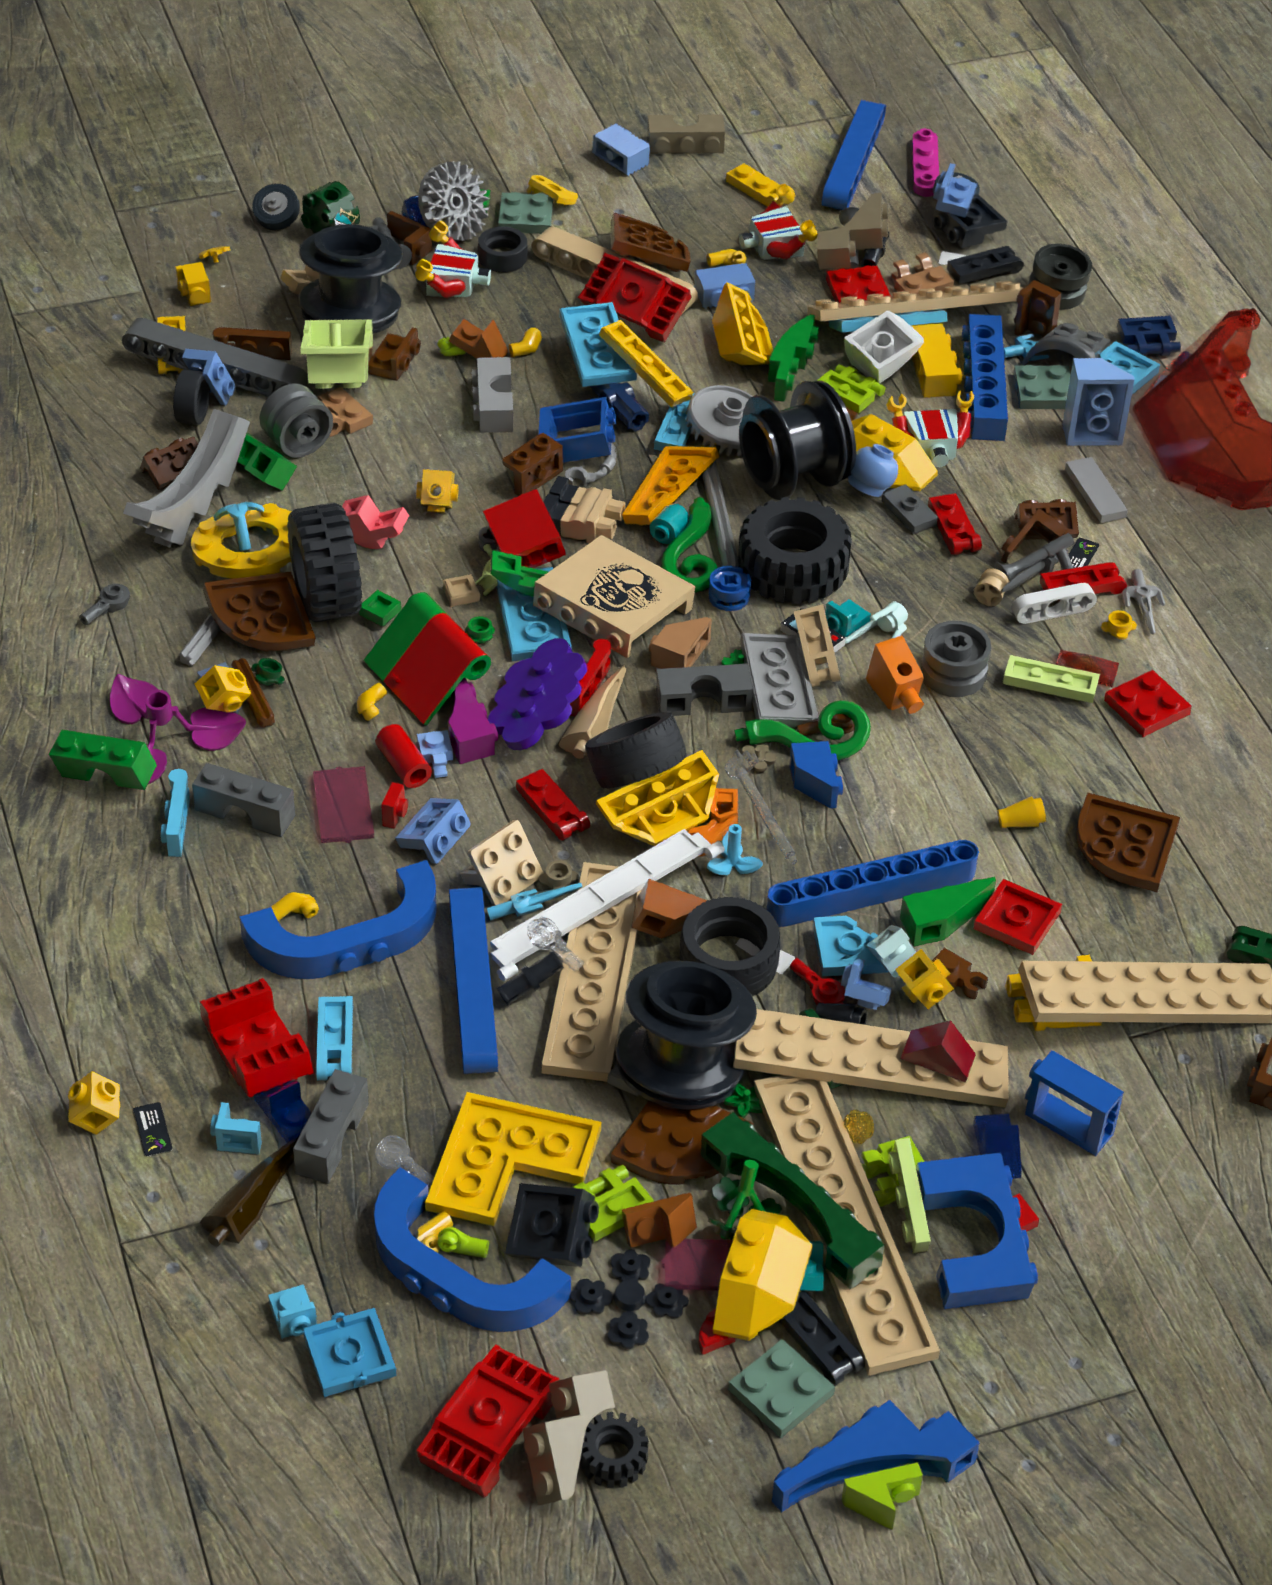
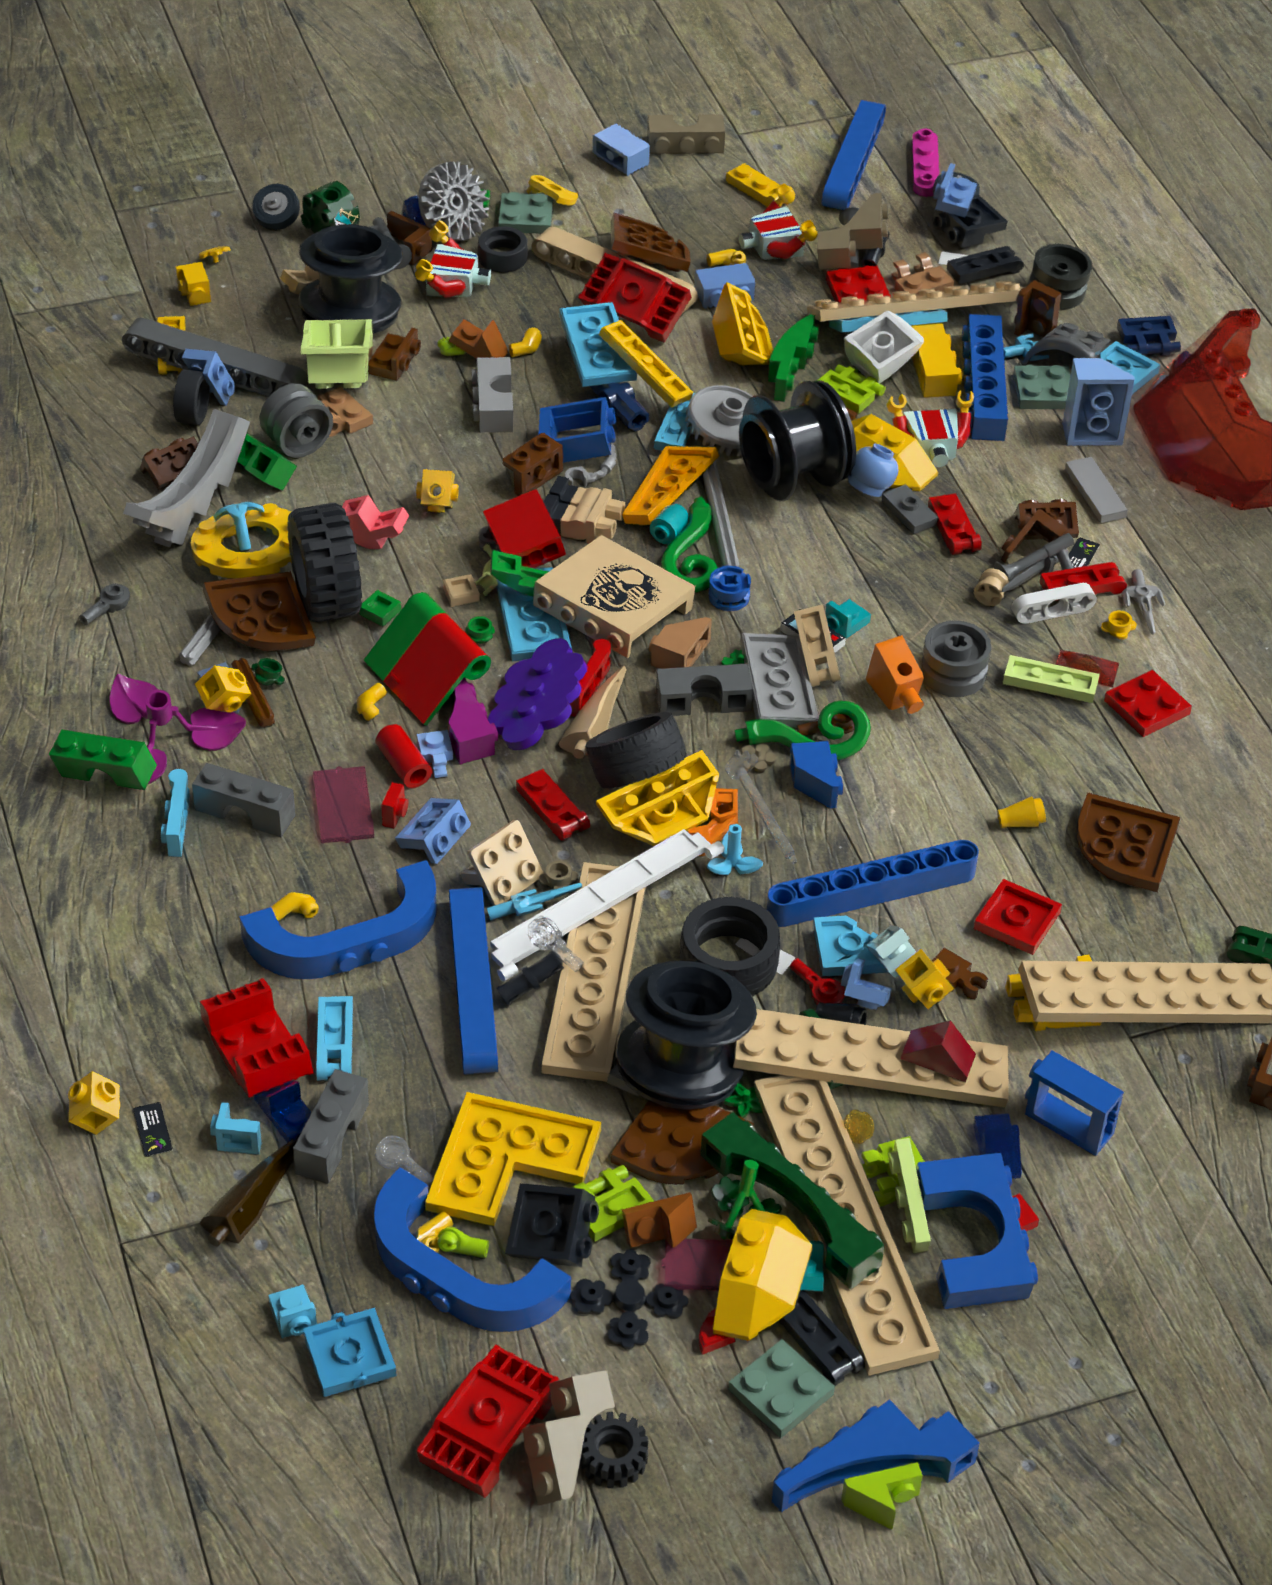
reddish brown plate [213,327,292,360] -> none
dark orange slope [631,879,707,939] -> none
black tyre [738,497,852,604] -> none
light aqua plant [845,601,908,644] -> none
green slope [900,877,996,947] -> none

